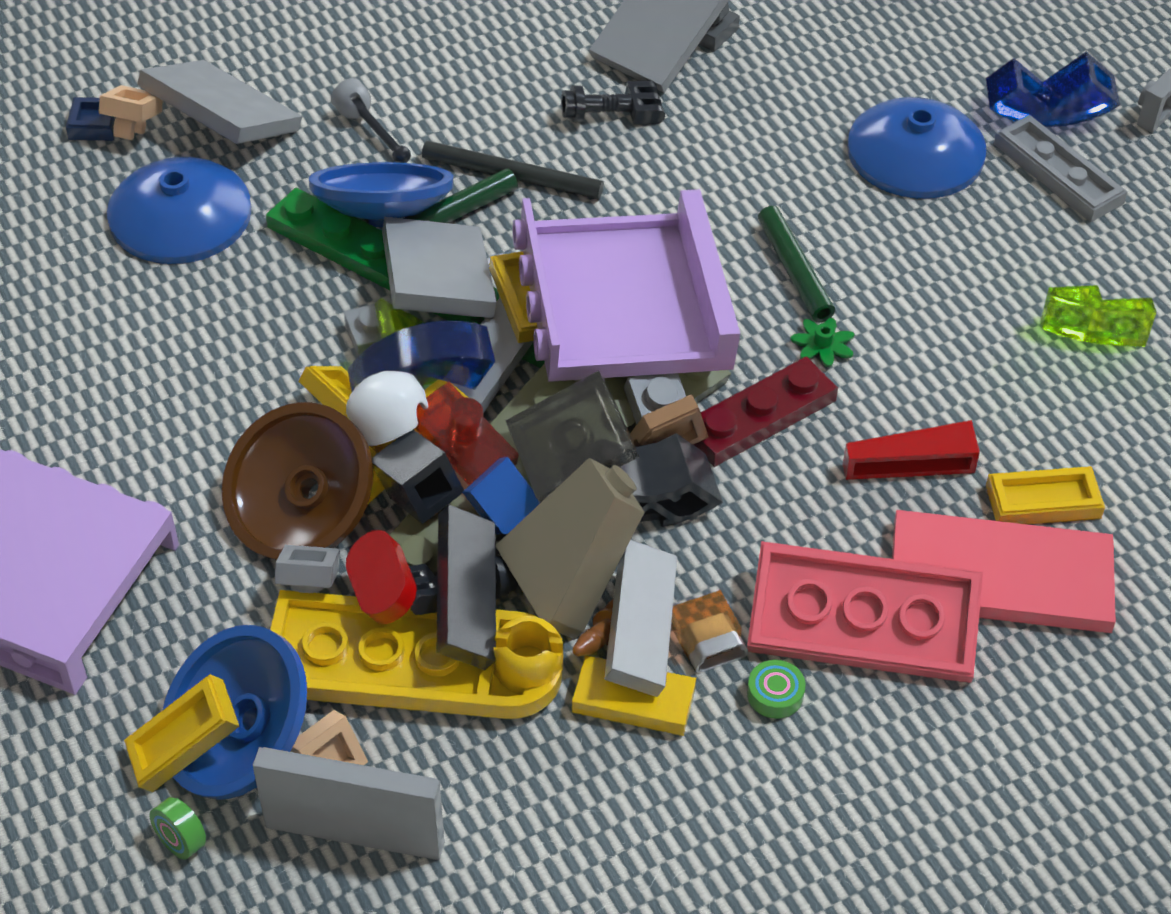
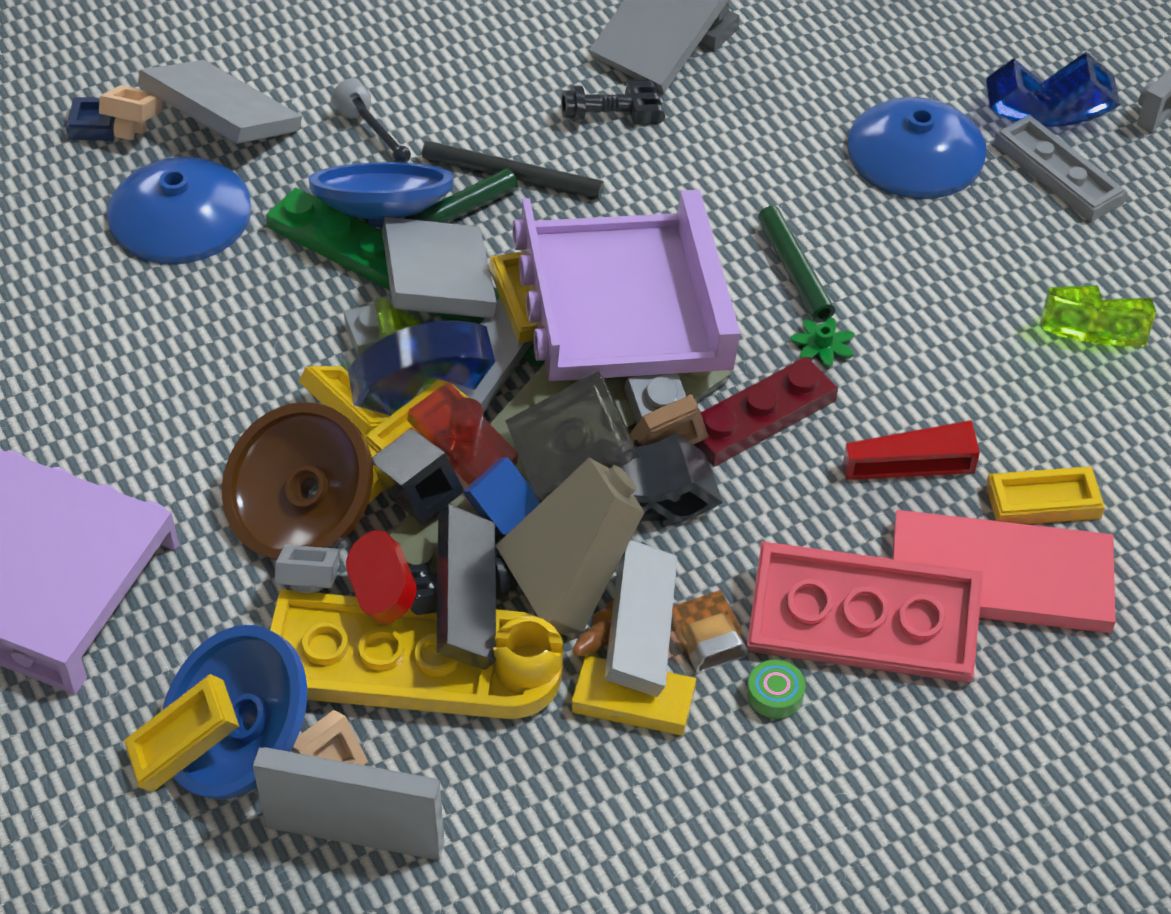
bright green tile [149,797,206,860] -> none
white hair [346,371,428,446] -> none

